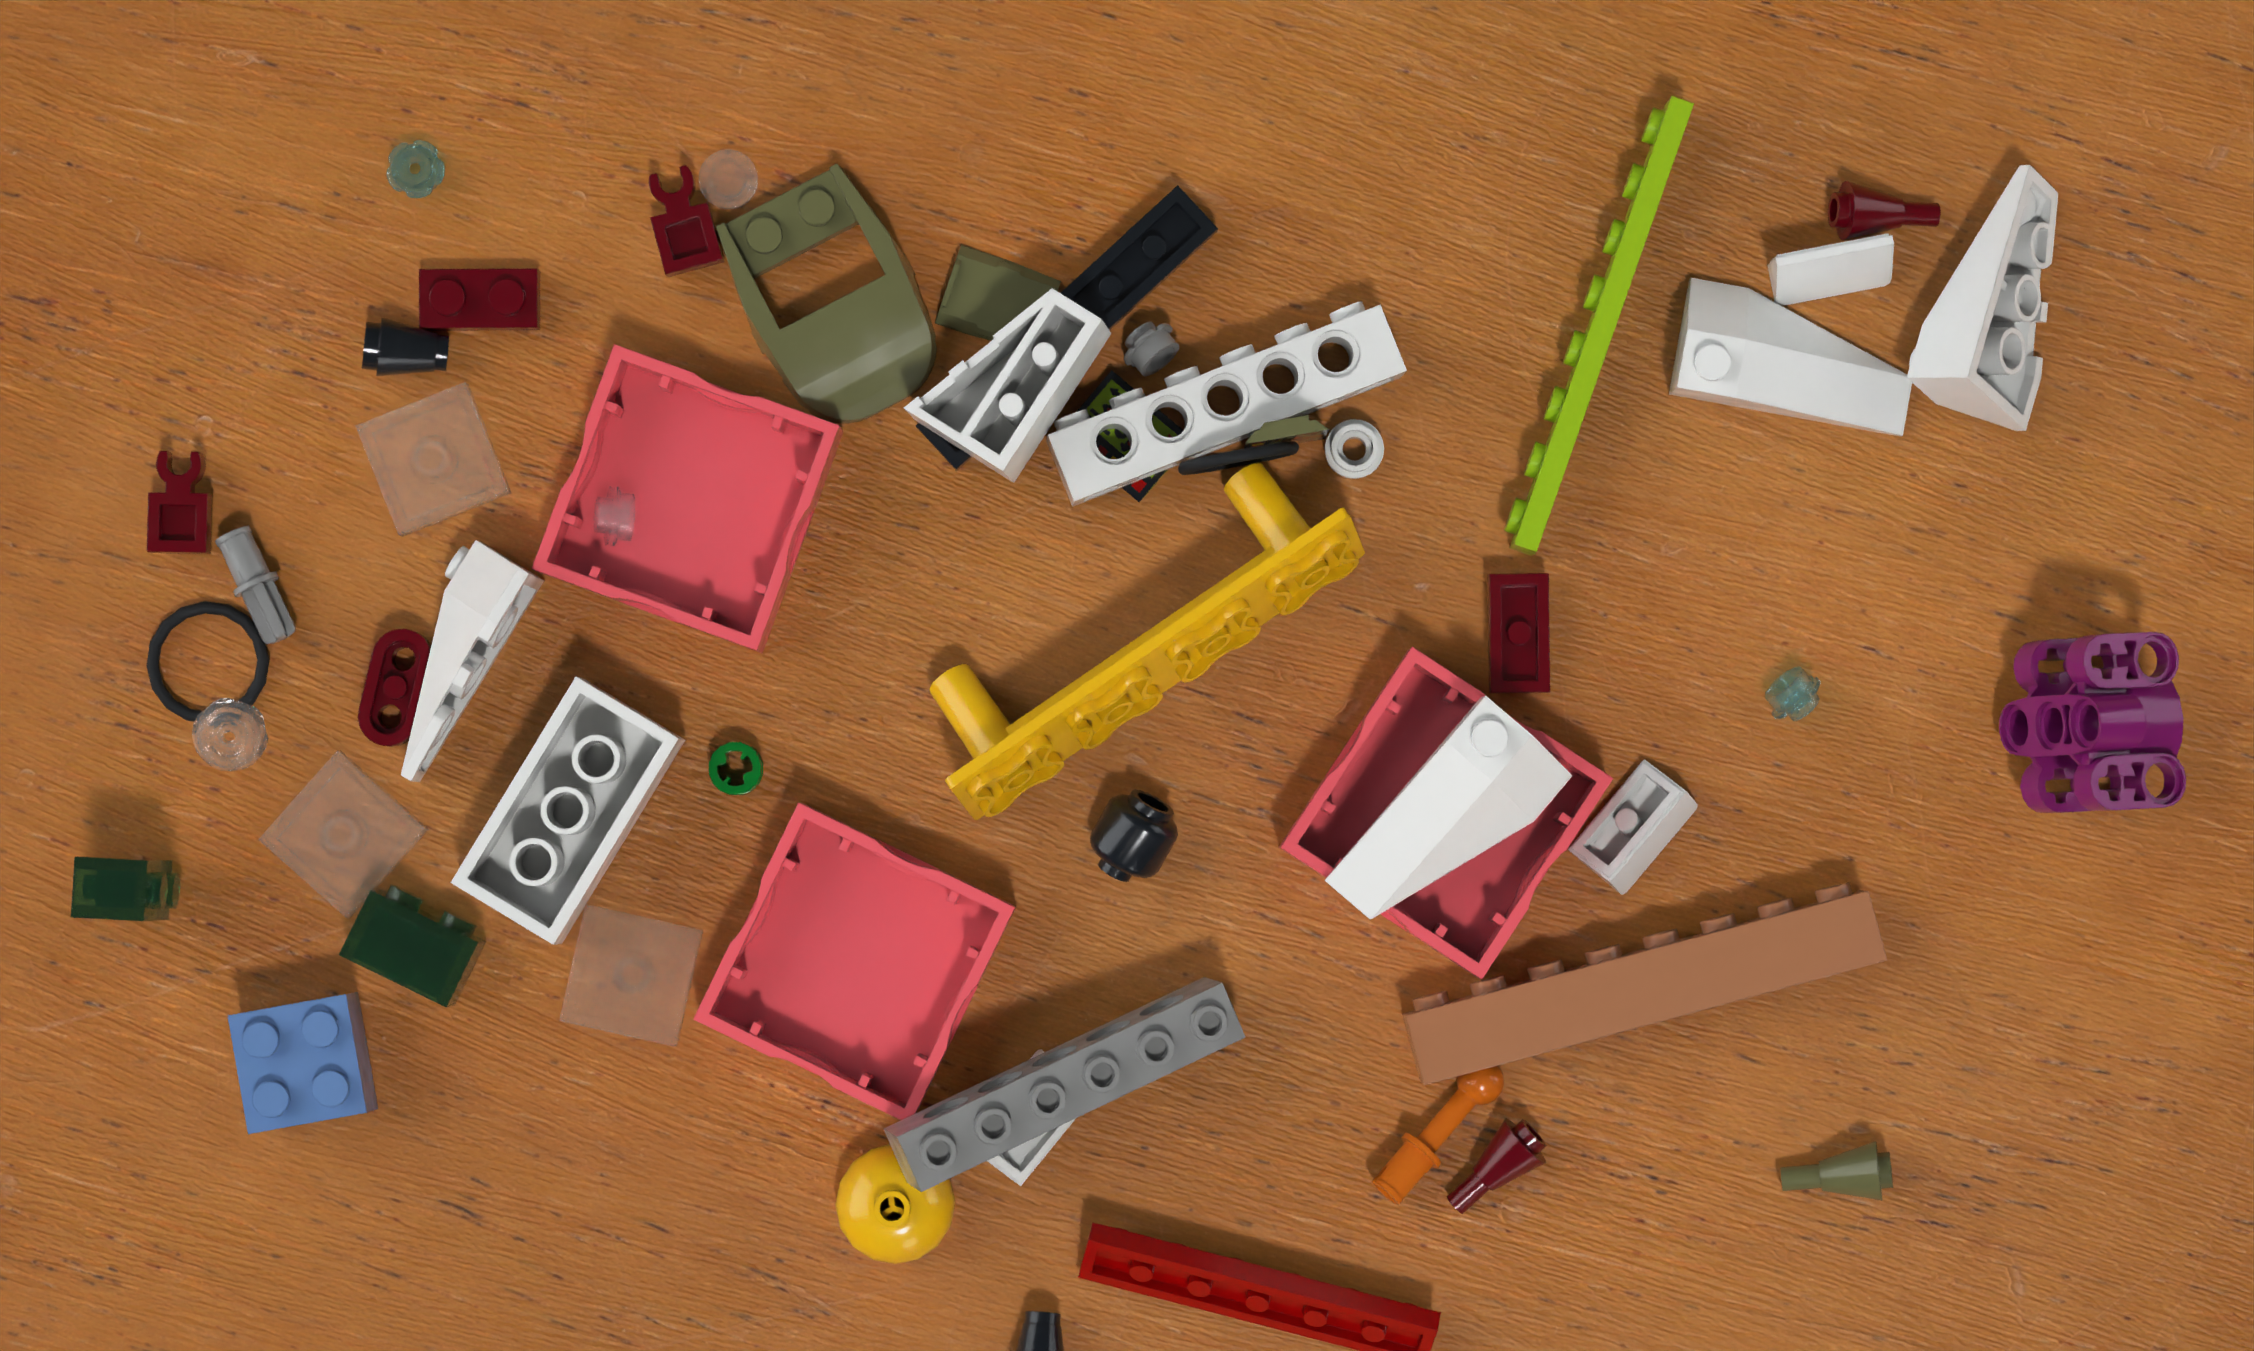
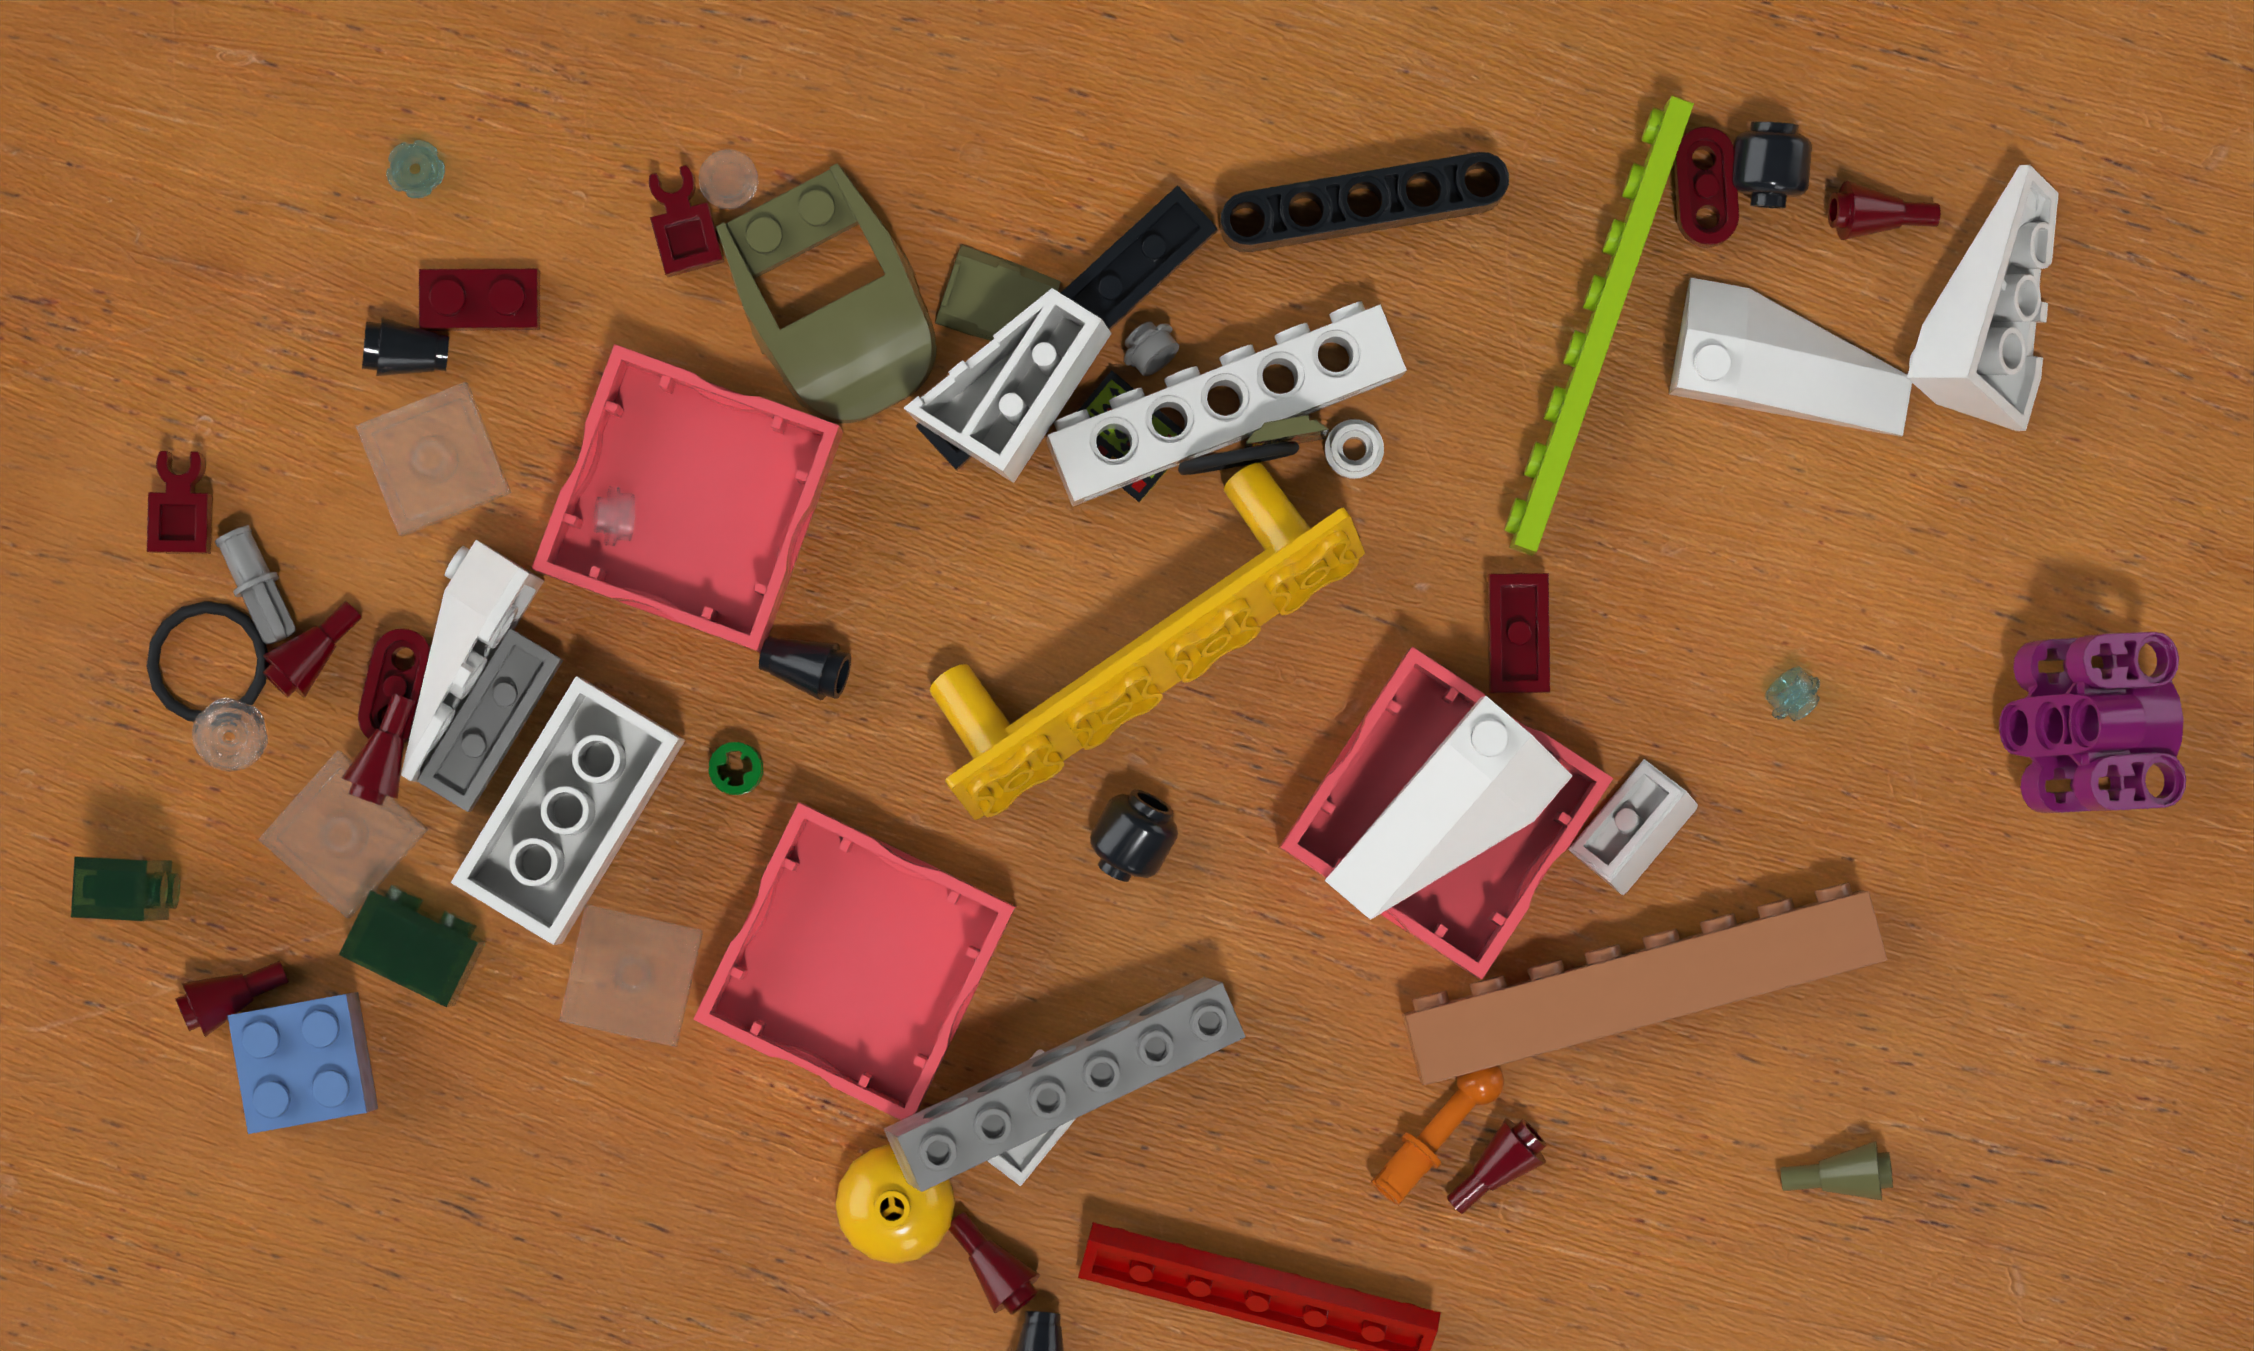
white slope [1767,233,1894,306] -> none
none -> dark red cone [175,960,289,1037]
none -> dark red cone [263,601,362,698]
none -> dark red cone [341,693,416,806]
none -> light grey plate [417,628,563,812]
none -> black cone [759,636,852,701]
none -> dark red cone [948,1212,1040,1315]
none -> black beam [1220,152,1509,252]
none -> dark red plate [1673,127,1739,248]
none -> black head [1732,122,1812,209]

